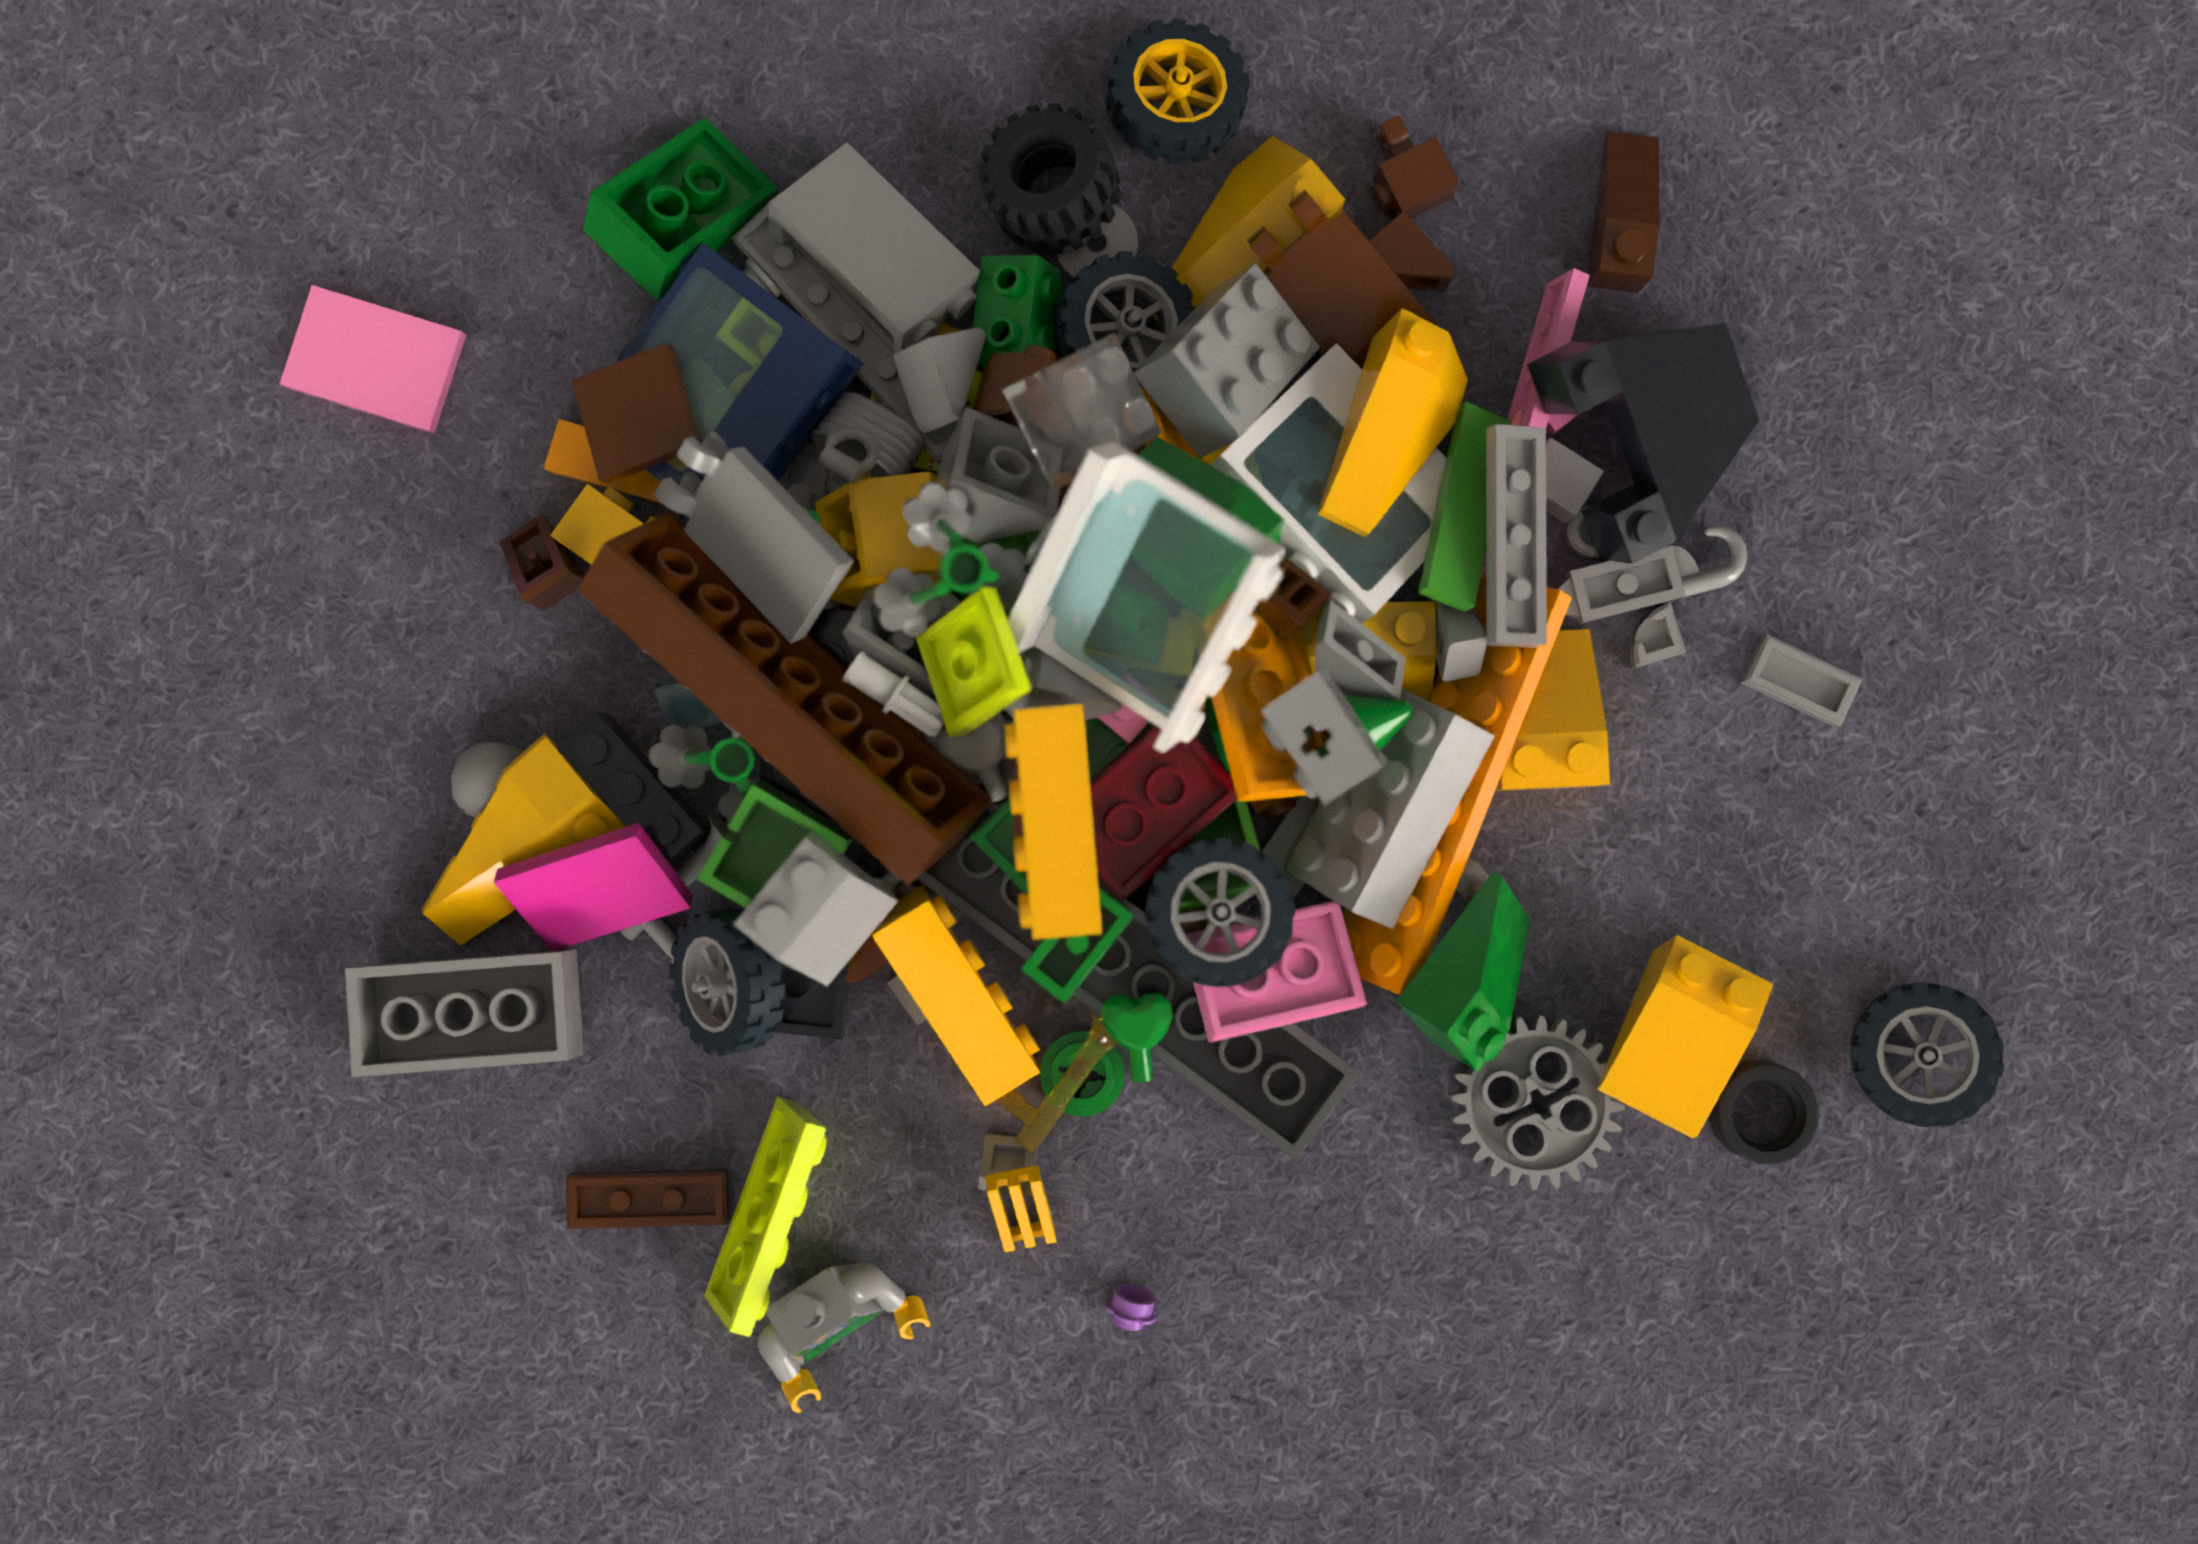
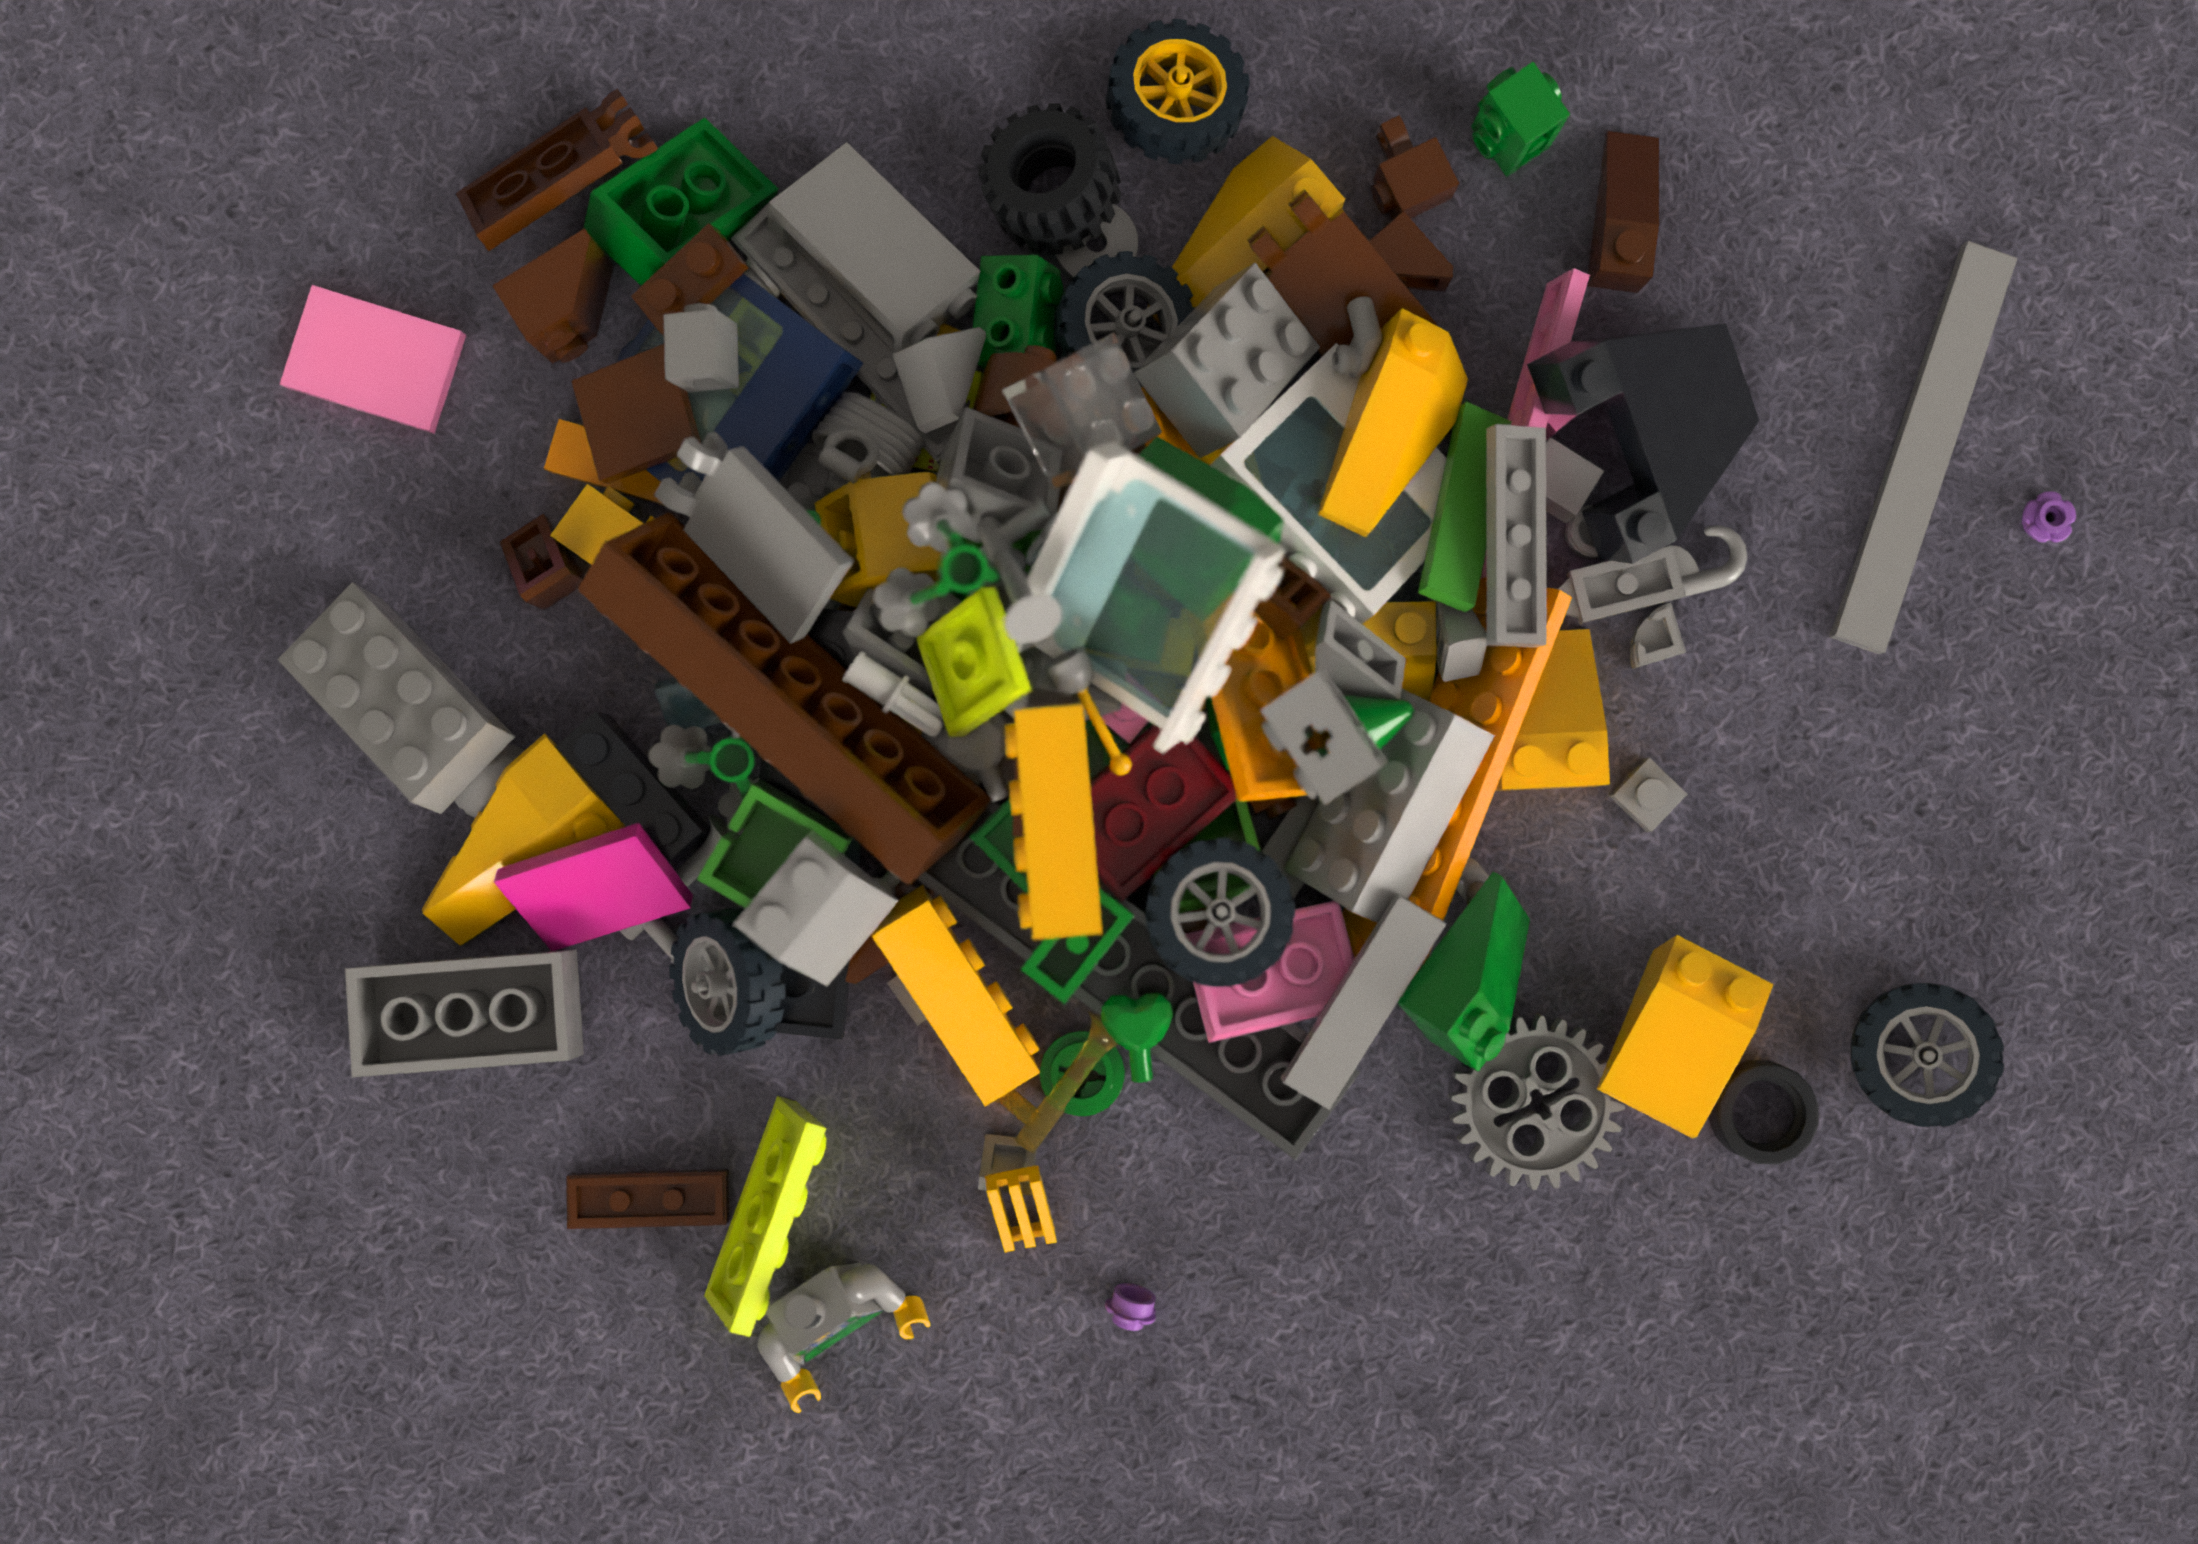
light grey tile [1740,634,1863,728] -> none
none -> light grey brick [277,582,515,814]
none -> reddish brown tile [456,88,658,251]
none -> reddish brown slope [492,228,614,364]
none -> reddish brown plate [631,223,749,336]
none -> light grey brick [664,304,739,393]
none -> light grey piece [976,497,1062,643]
none -> hinge [1044,646,1132,776]
none -> light grey tile [1281,893,1446,1110]
none -> light grey arm [1332,297,1382,377]
none -> green brick [1471,62,1570,177]
none -> light grey plate [1609,757,1688,832]
none -> light grey tile [1829,241,2018,654]
none -> medium lavender plate [2022,491,2076,543]

